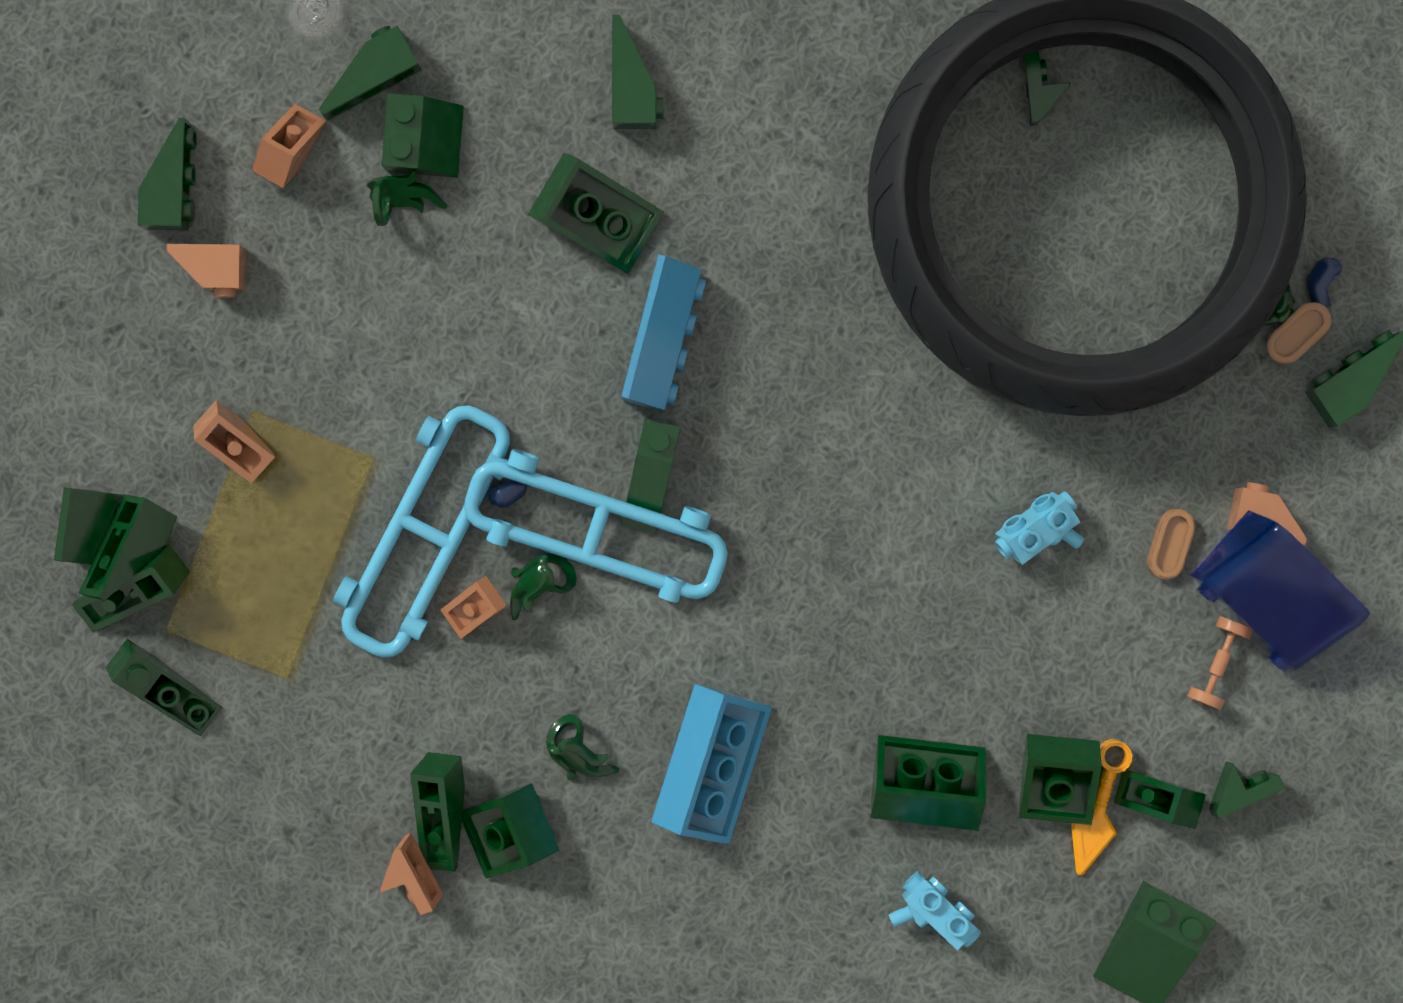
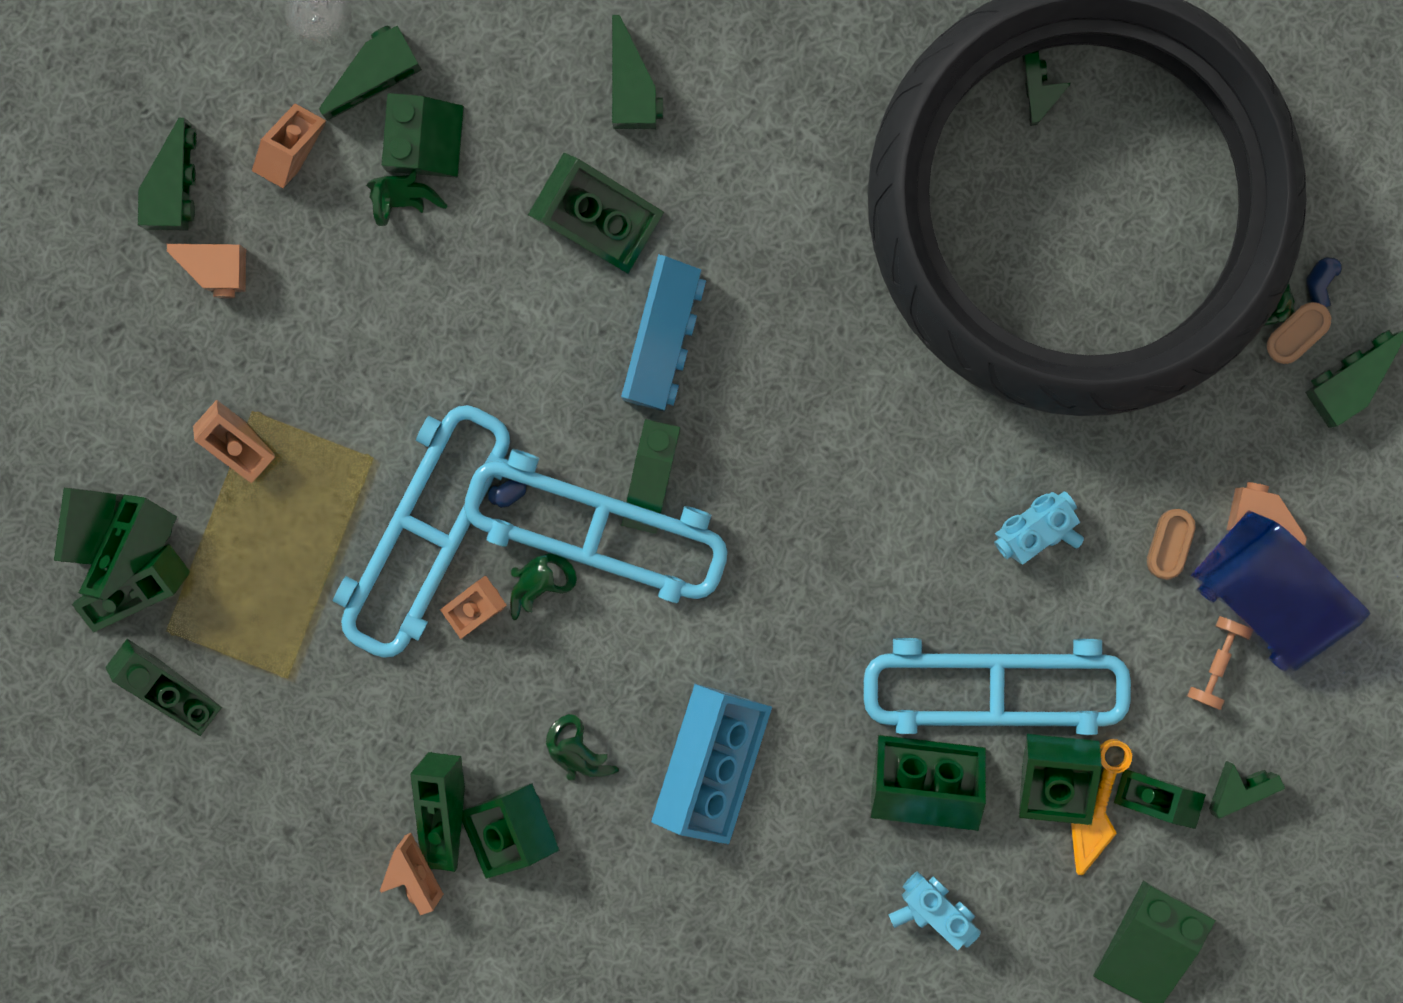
none -> medium azure bar [864,638,1131,735]

